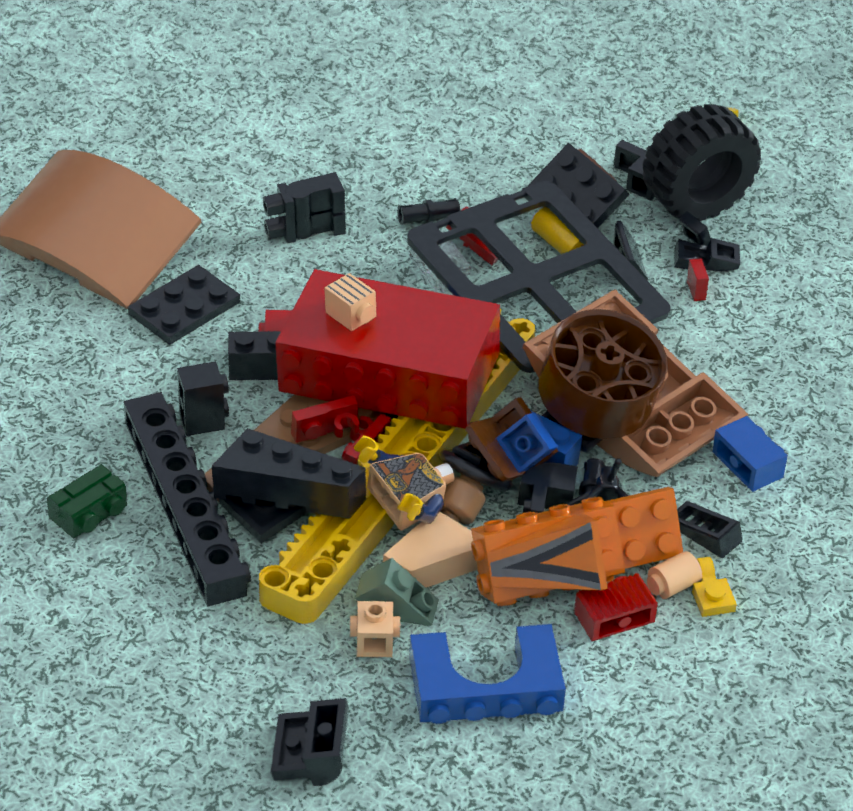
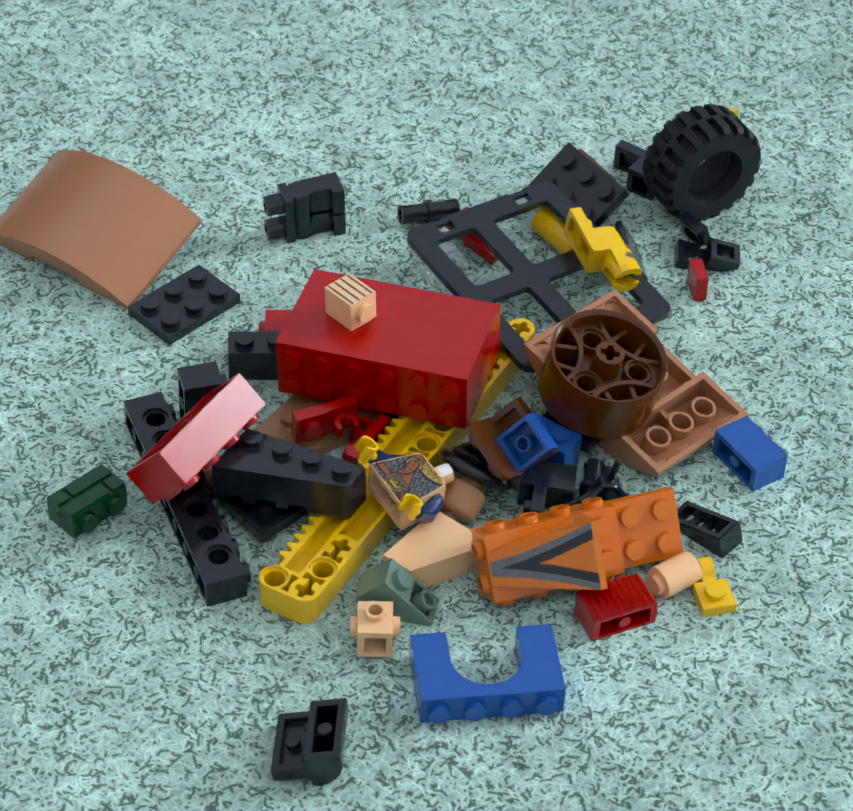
none -> brick [126,373,266,504]
none -> yellow plate [563,207,643,292]

